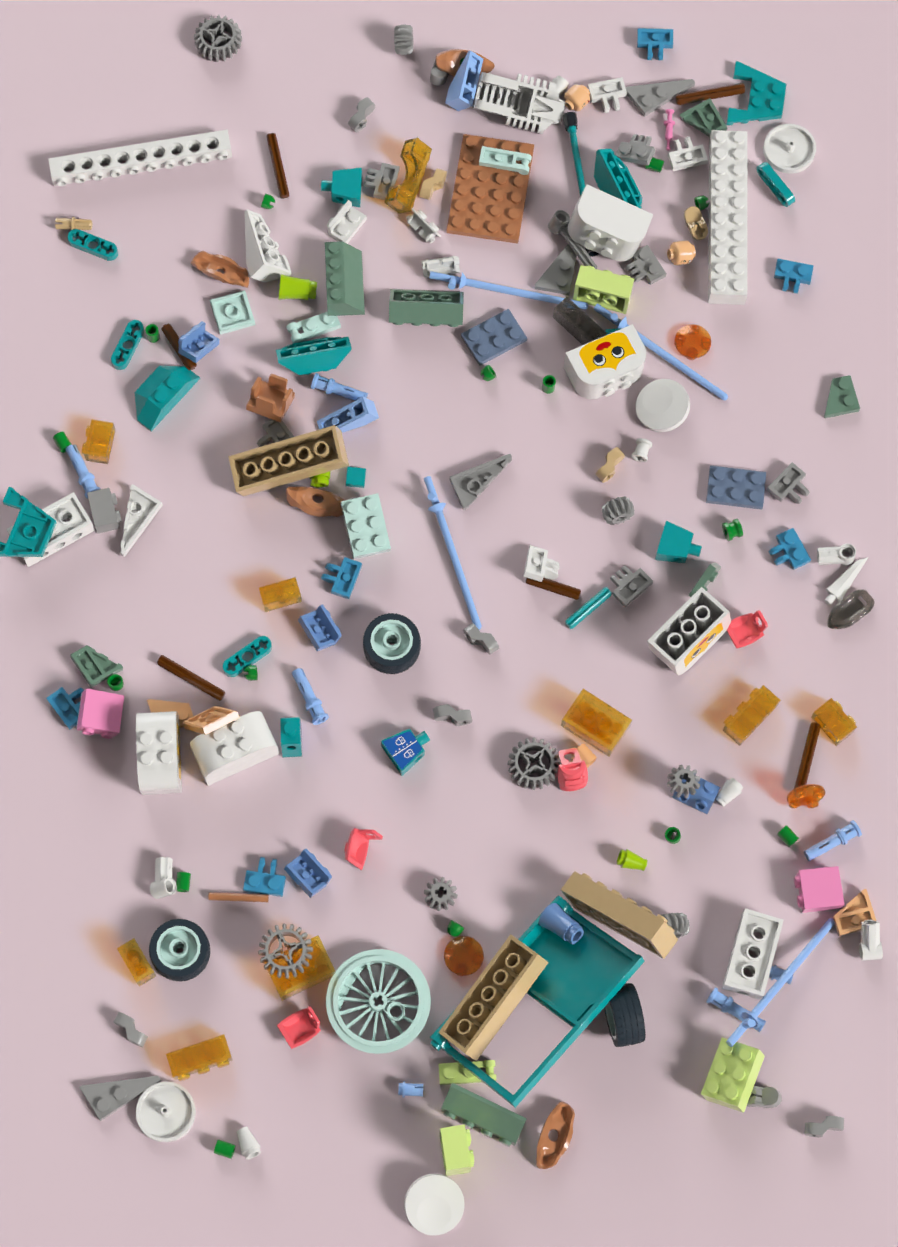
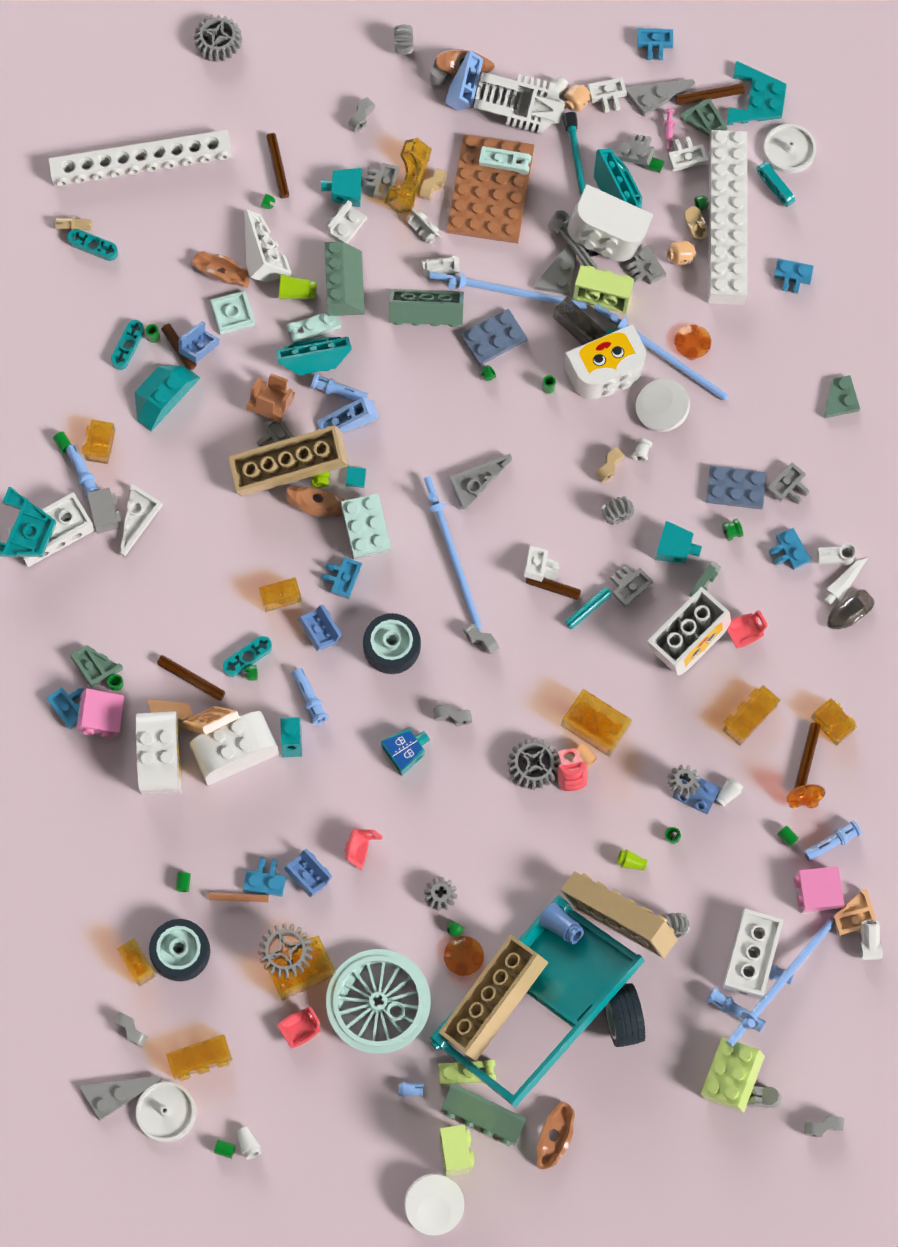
white piece [150,857,177,899] -> none

